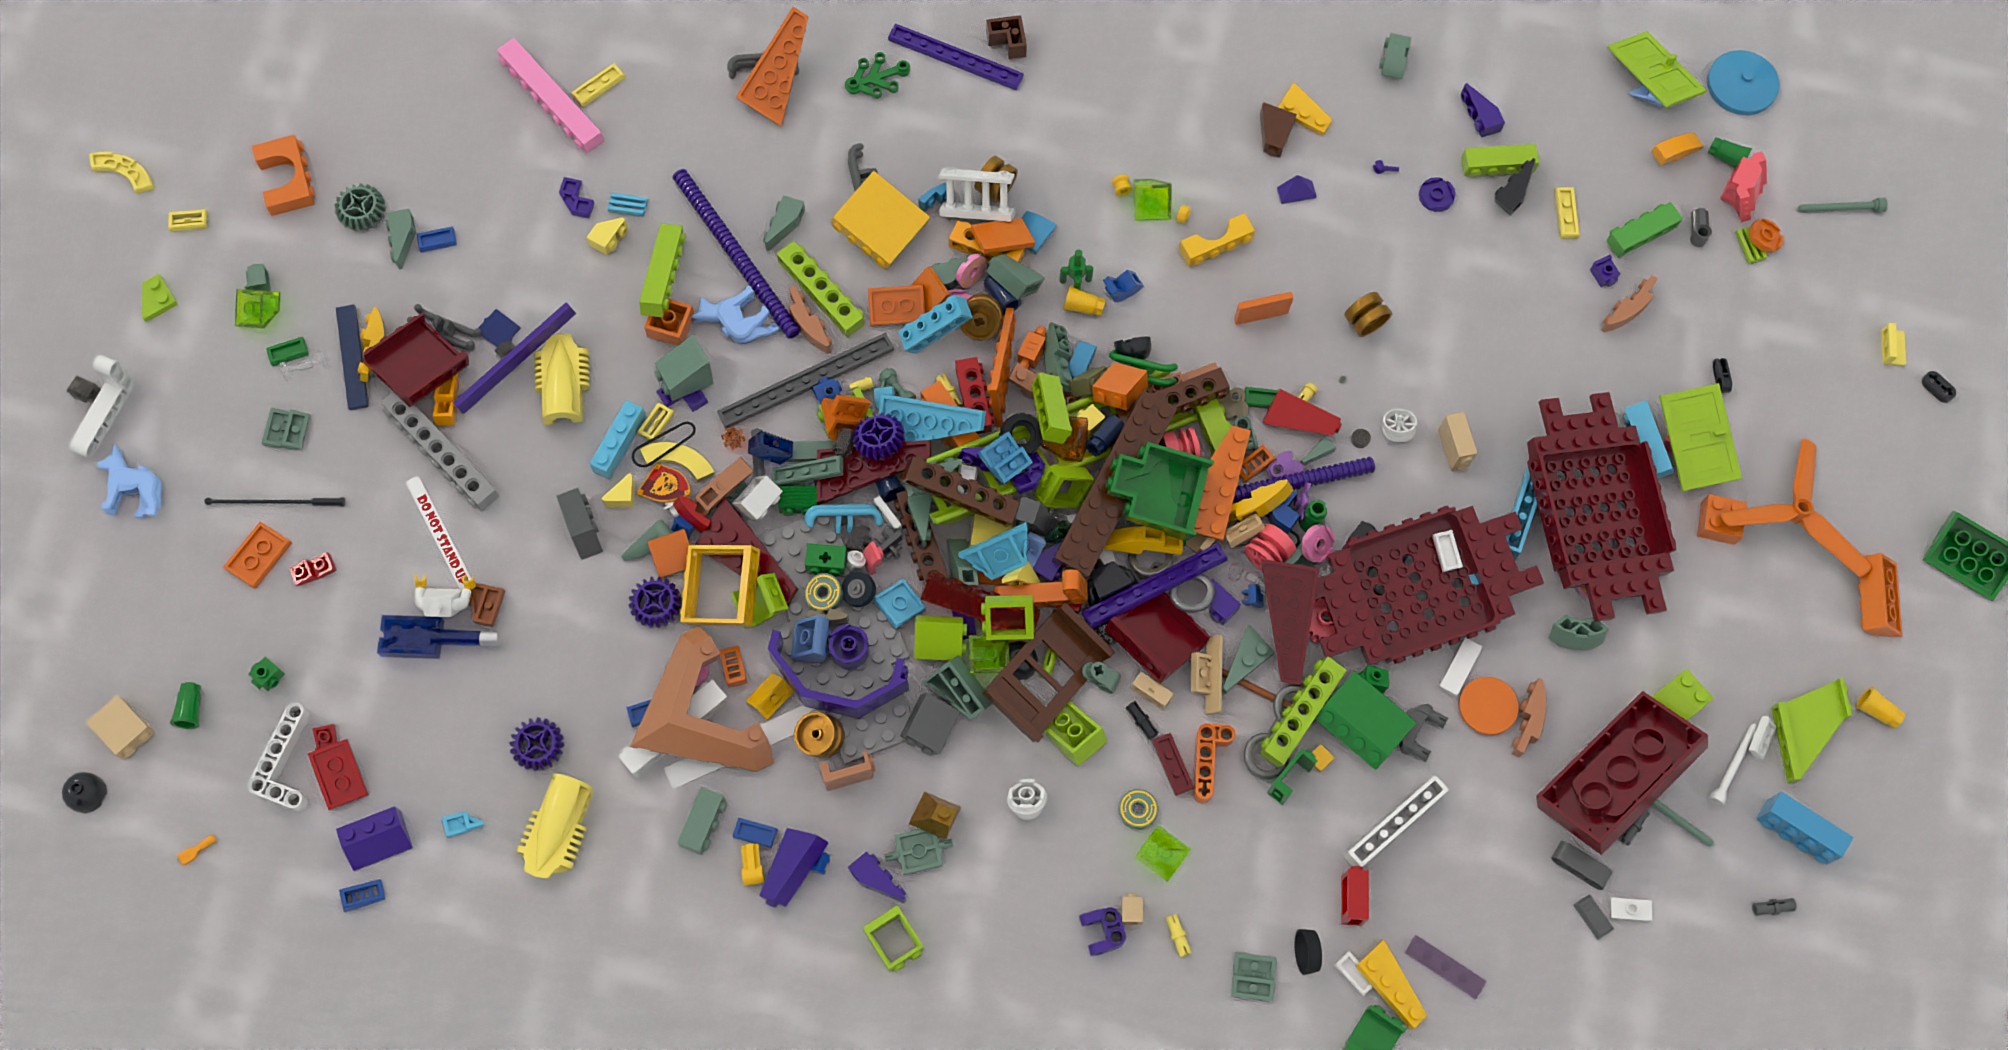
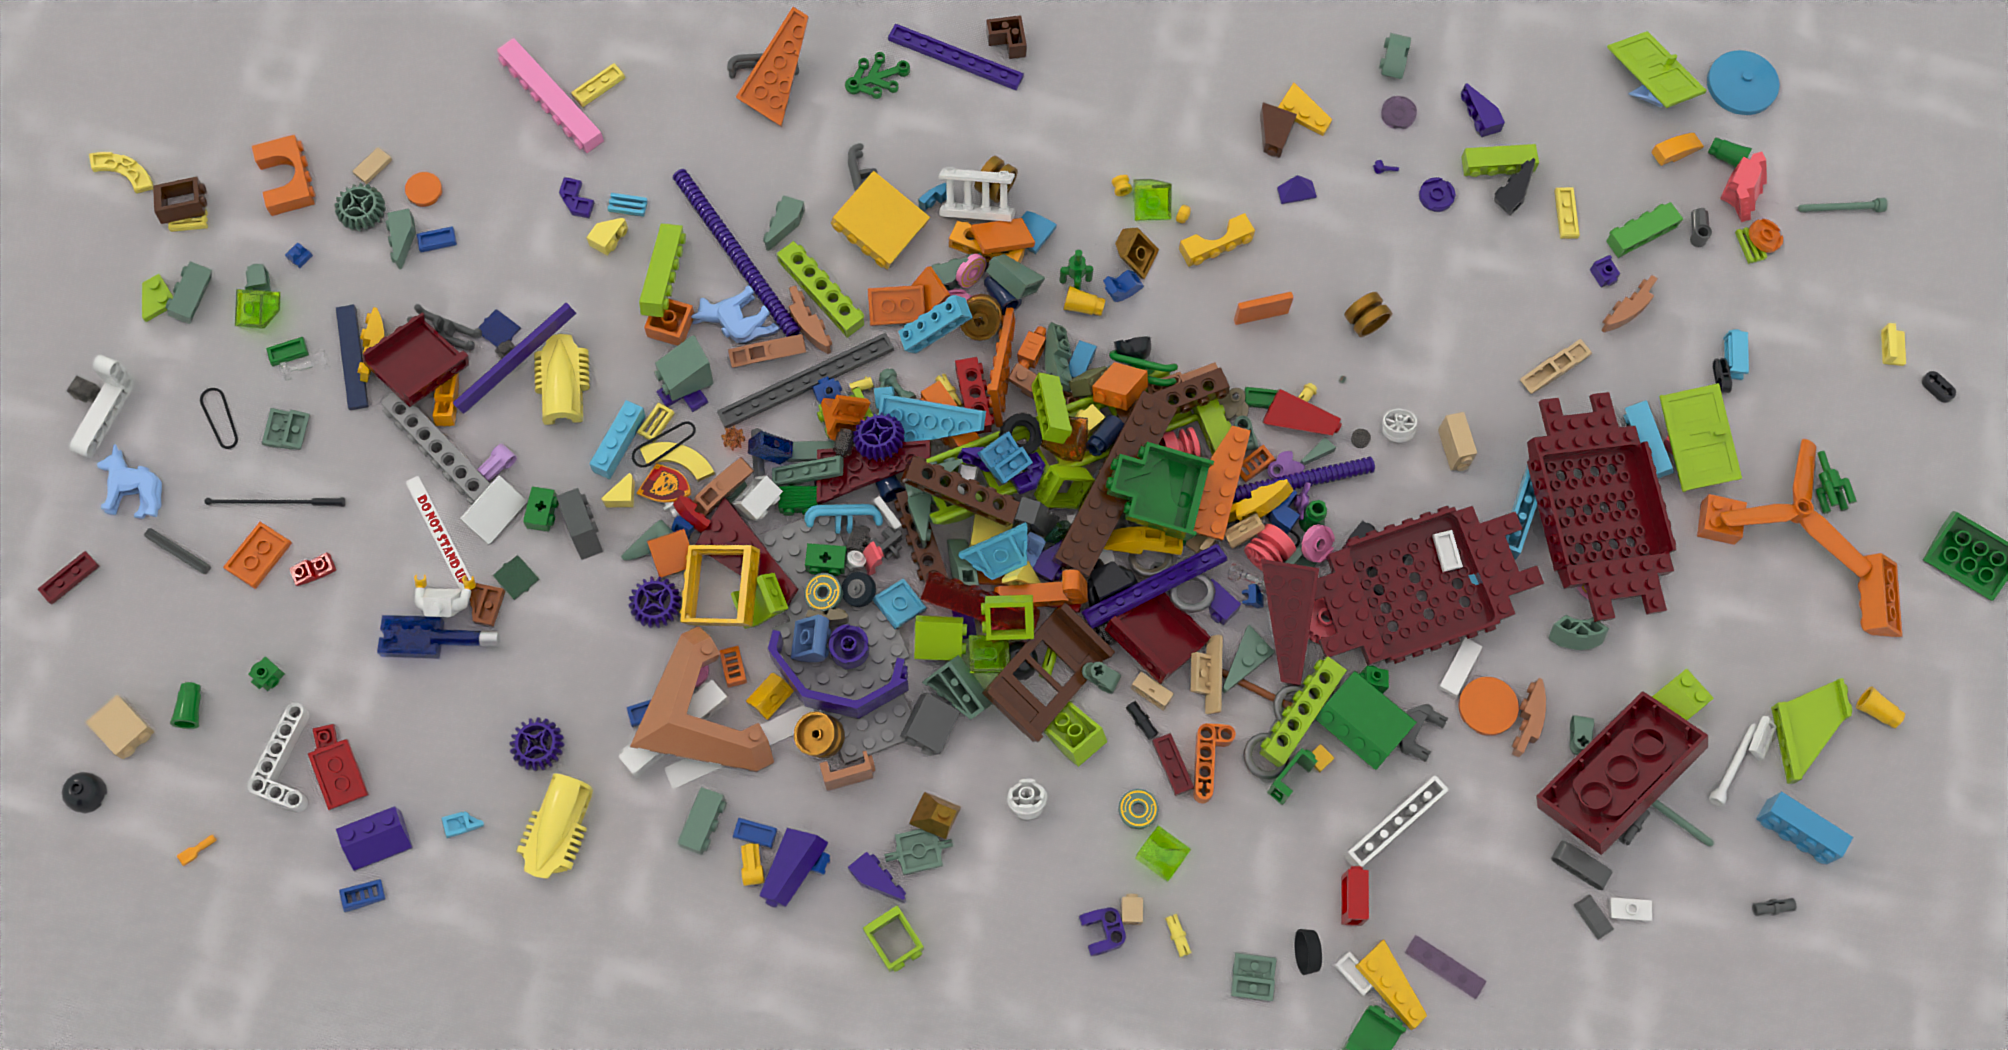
none -> dark red plate [37,551,100,605]
none -> dark grey axle [144,528,211,574]
none -> reddish brown window [153,176,207,224]
none -> sand green brick [165,261,212,324]
none -> black piece [200,388,238,449]
none -> blue tile [285,242,313,268]
none -> tan tile [352,147,392,185]
none -> orange tile [405,172,442,207]
none -> white tile [460,476,528,544]
none -> lavender piece [477,444,517,482]
none -> clear green piece [493,555,540,600]
none -> green brick [523,486,559,532]
none -> nougat slope [728,334,806,368]
none -> pearl gold slope [1115,228,1159,279]
none -> clear purple tile [1381,96,1417,129]
none -> tan slope [1520,338,1592,394]
none -> sand green piece [1569,715,1594,755]
none -> medium azure window [1723,329,1749,380]
none -> green plant [1816,451,1857,514]

